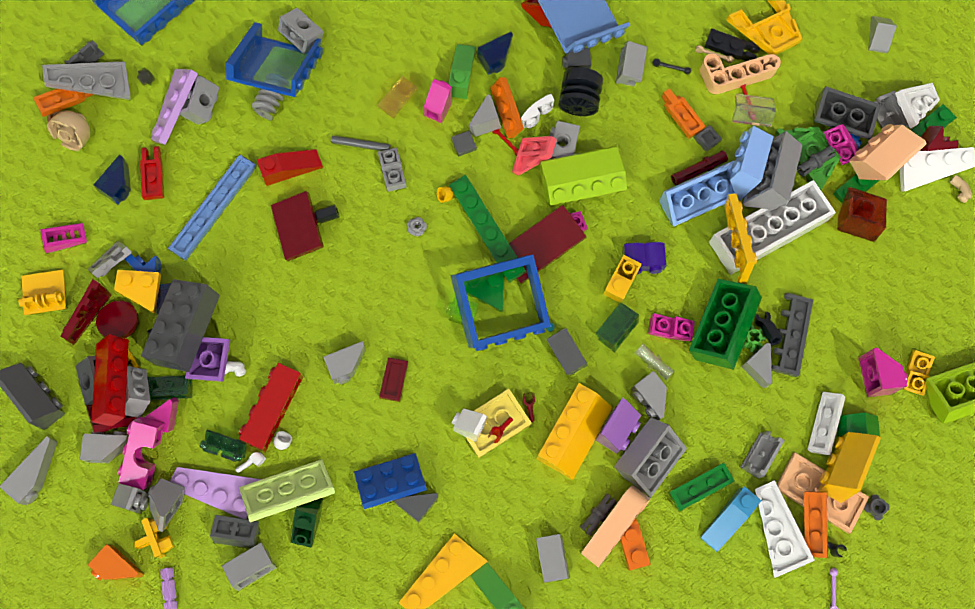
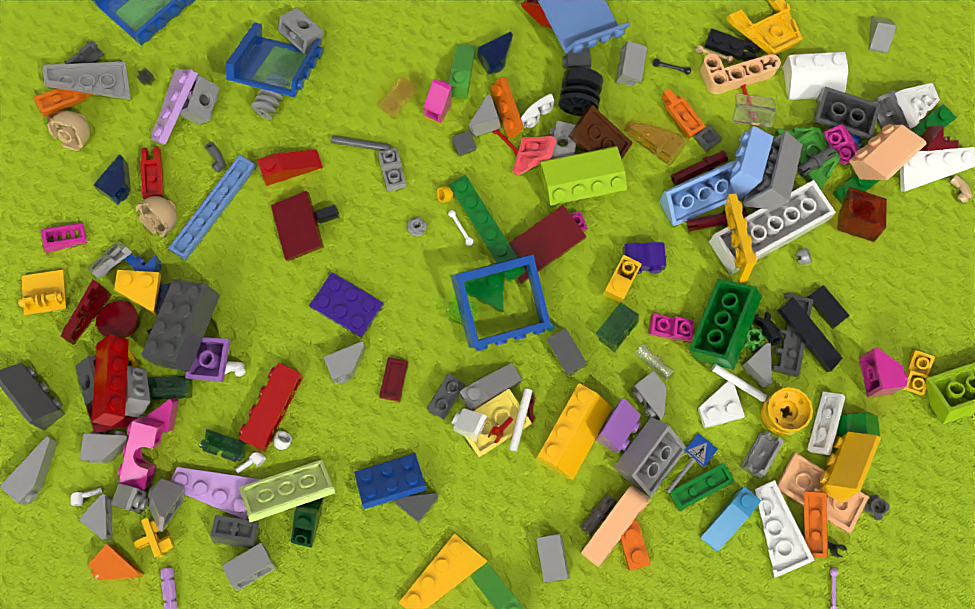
none -> white hand [71,487,102,506]
none -> light grey slope [79,494,113,541]
none -> tan cylinder [136,196,177,237]
none -> dark grey arm [205,142,226,172]
none -> dark purple plate [309,272,384,338]
none -> dark grey hinge [427,373,465,420]
none -> white hinge [448,210,473,246]
none -> light grey slope [459,364,522,411]
none -> white bar [509,388,533,452]
none -> reddish brown plate [568,105,633,159]
none -> clear yellow slope [624,121,687,166]
none -> piece [667,433,718,493]
none -> dark red pin [686,208,748,232]
none -> white wing [698,381,745,429]
none -> white bar [711,363,767,402]
none -> yellow wheel [760,387,813,436]
none -> black tile [777,296,843,372]
none -> white slope [782,52,848,100]
none -> light grey hinge [795,248,812,265]
none -> black tile [807,285,850,329]

